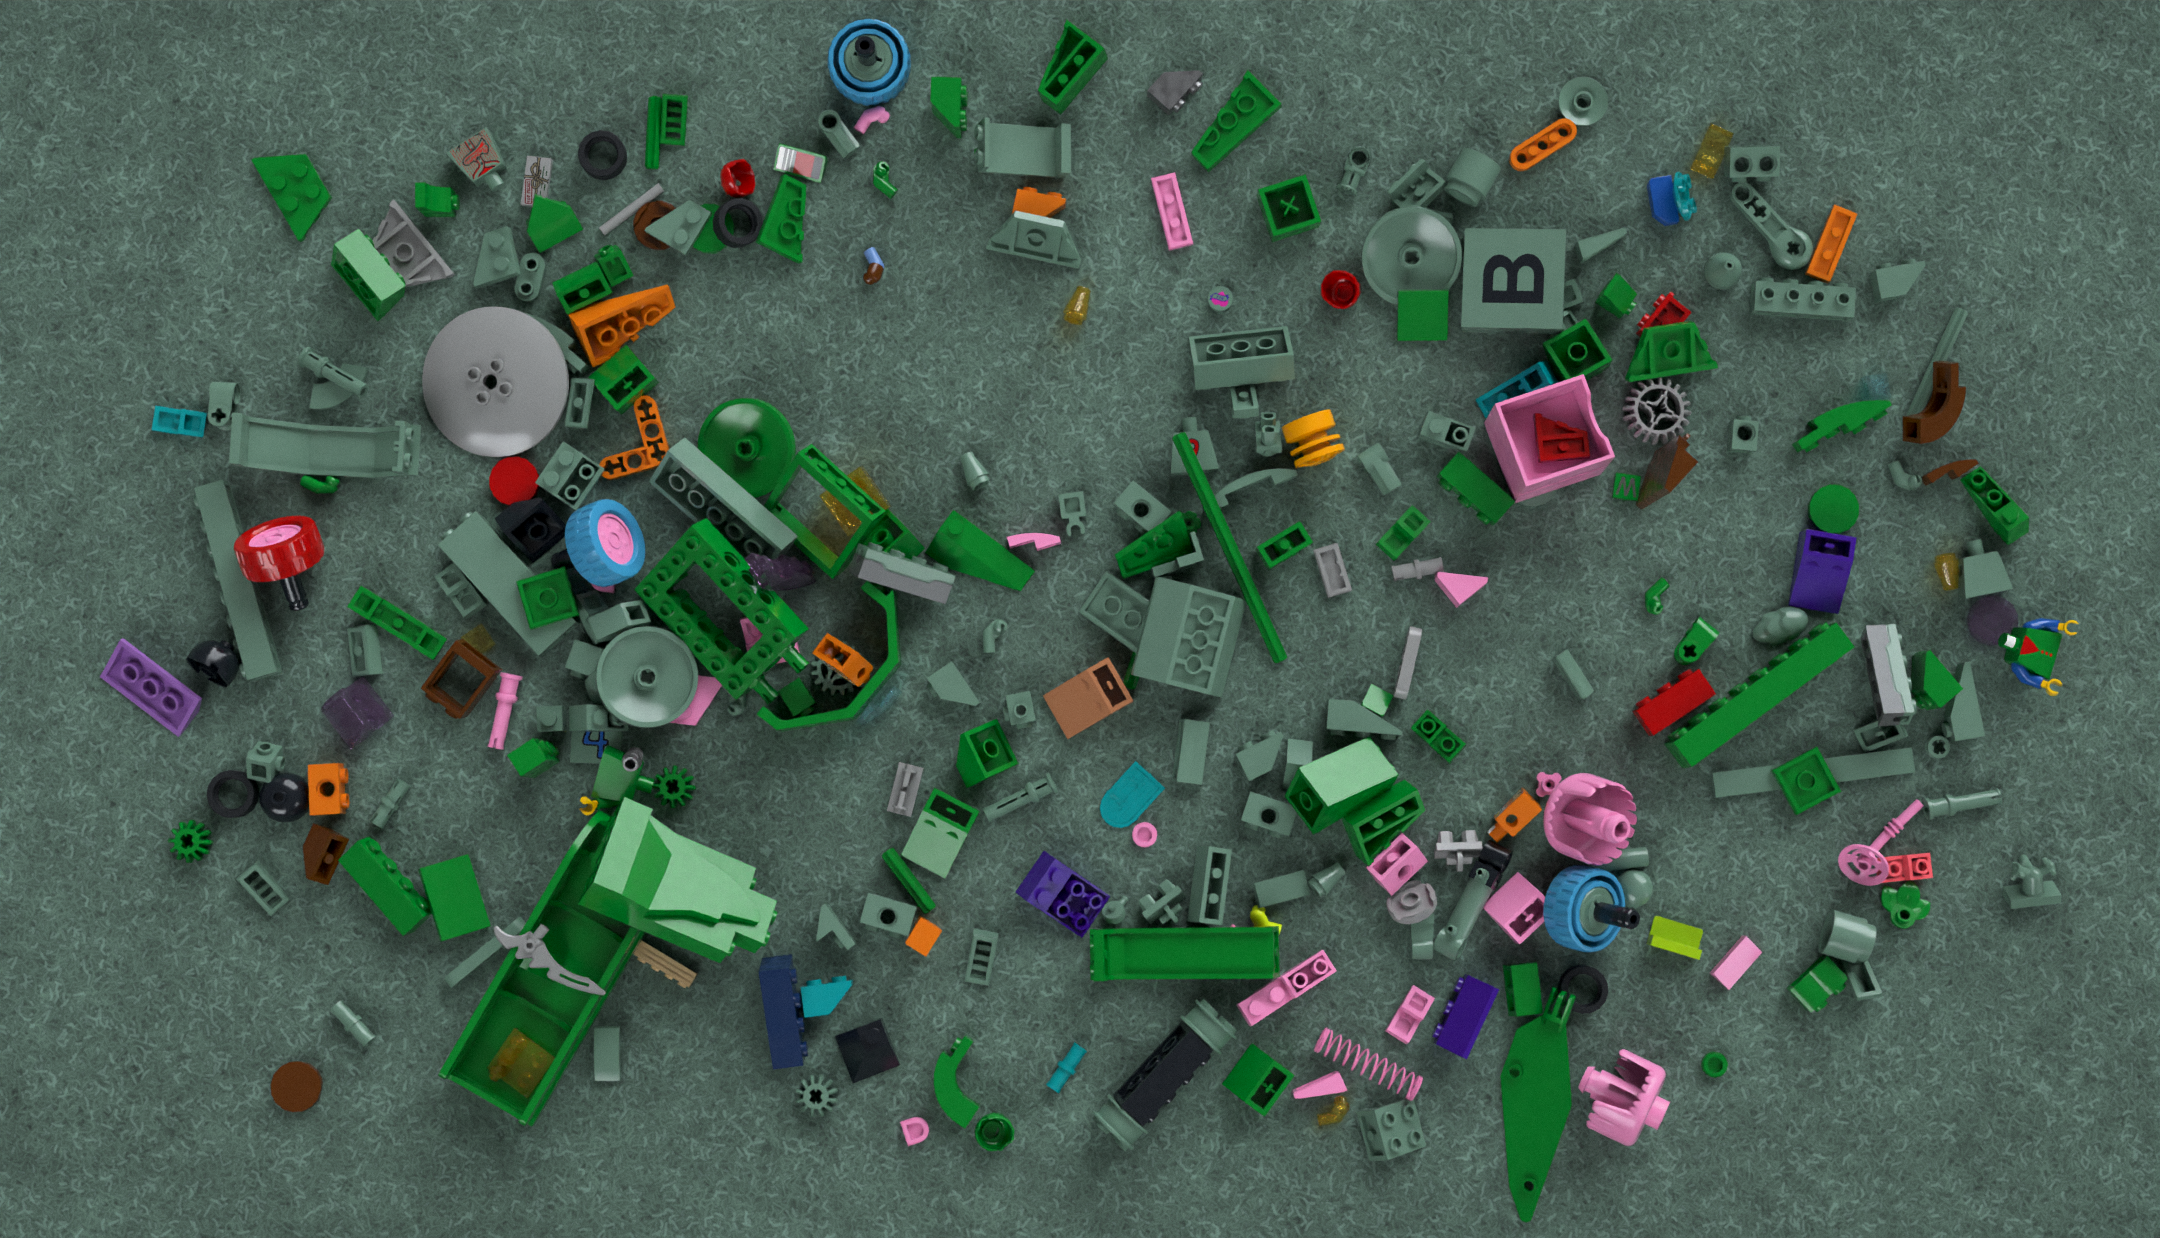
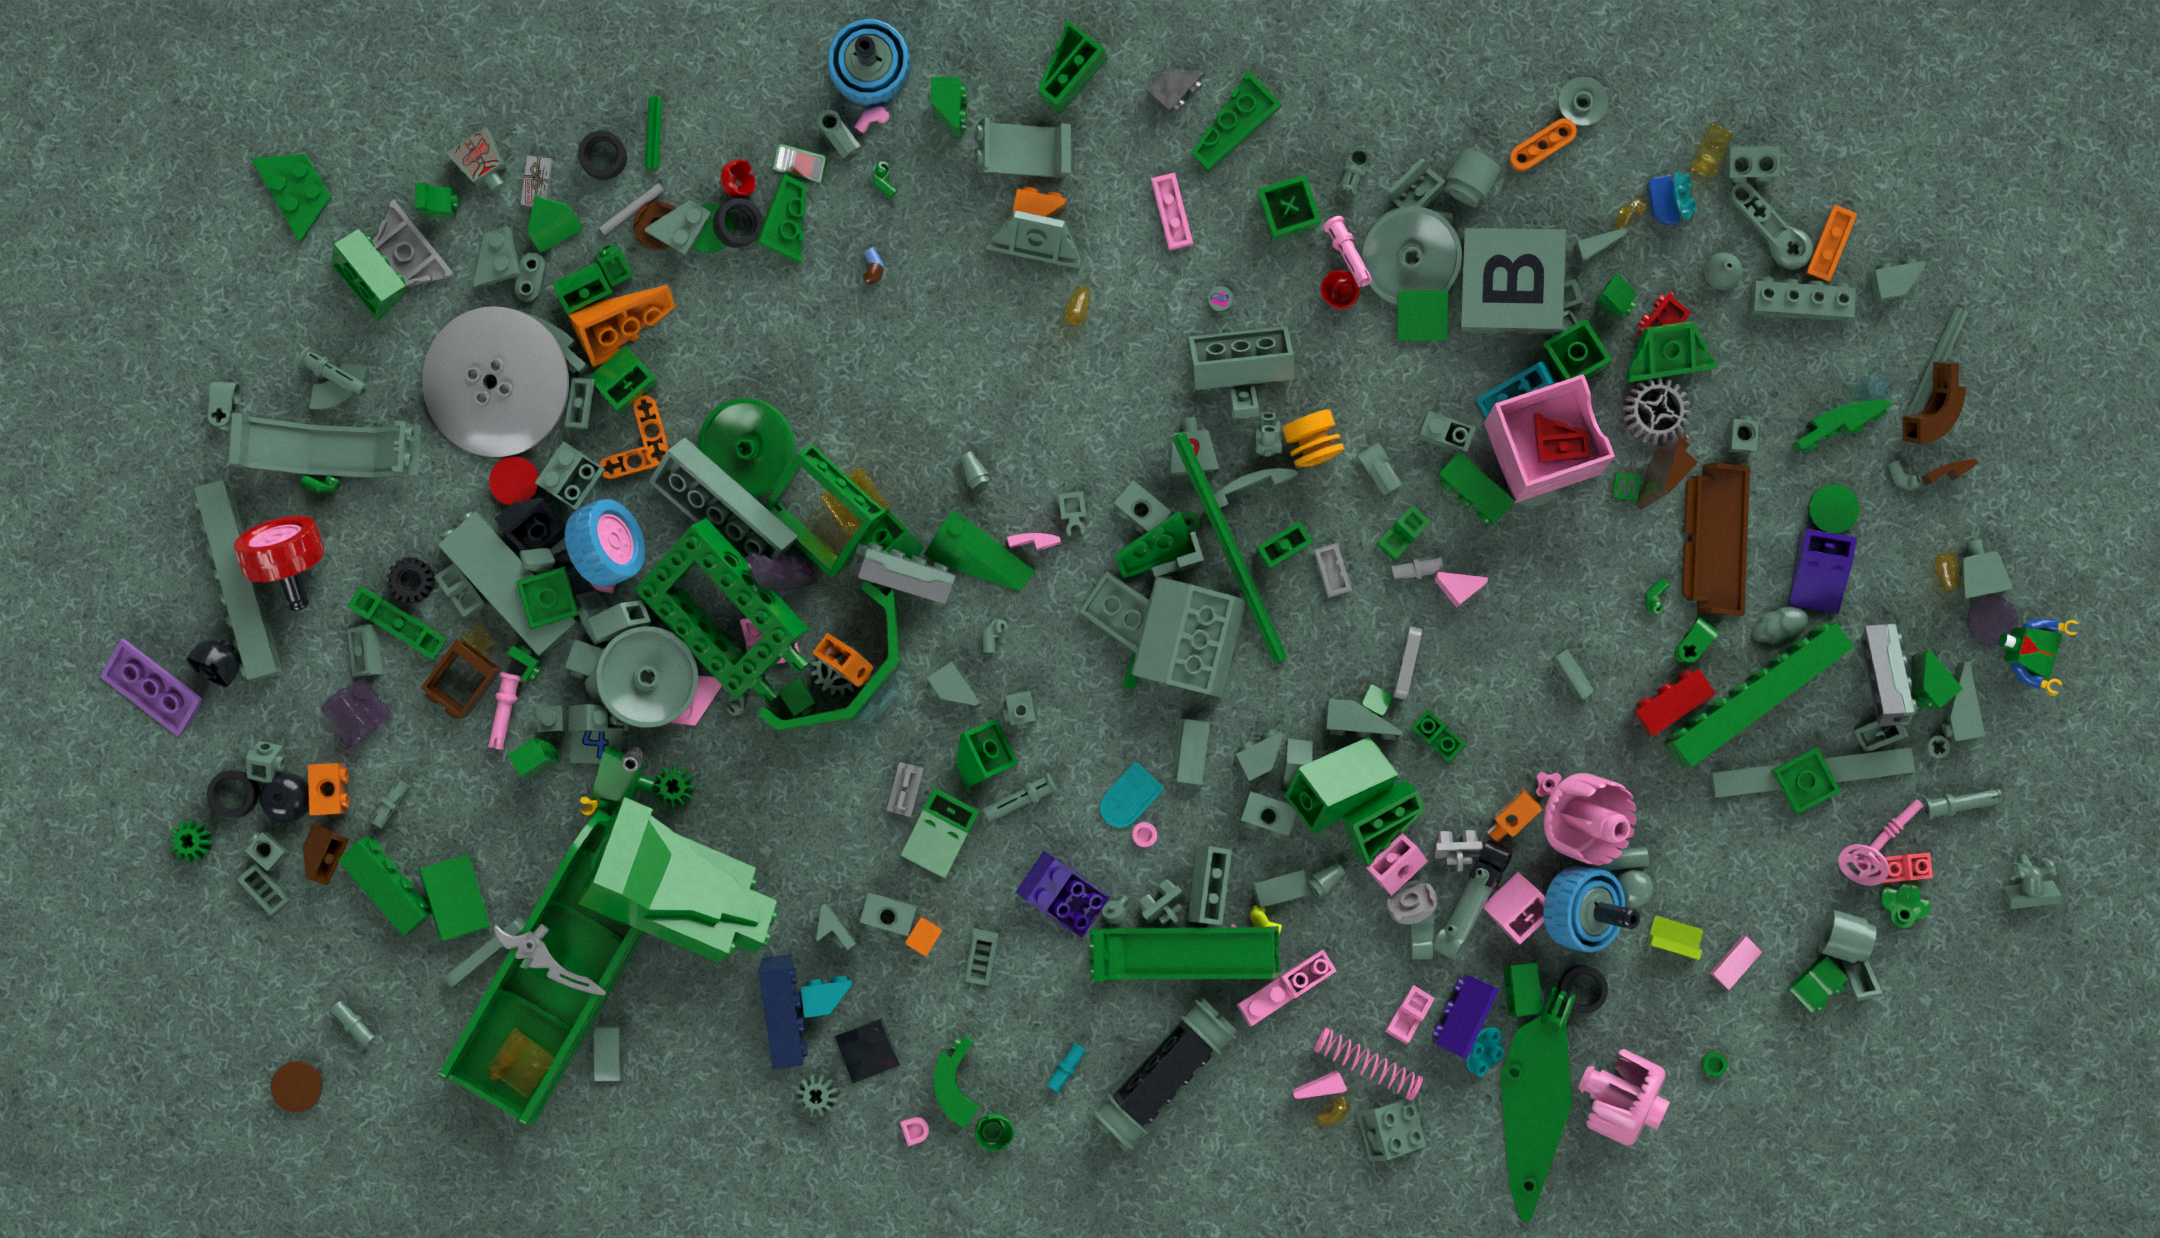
teal slope [152,406,207,438] -> none
tan piece [634,940,698,988] -> none
green slope [660,93,688,146] -> none
green axle [882,848,936,914] -> none
nougat slope [1043,657,1133,739] -> none
green slope [1222,1043,1295,1117] -> none
green slope [1960,466,2029,545] -> none
none -> sand green brick [245,832,290,871]
none -> black tyre [386,557,435,604]
none -> green bracket [507,644,542,684]
none -> sand green slope [519,548,555,574]
none -> bright pink pin [1323,216,1372,287]
none -> teal dish [1466,1027,1505,1077]
none -> clear yellow arm [1614,198,1648,229]
none -> reddish brown slope [1682,463,1750,616]

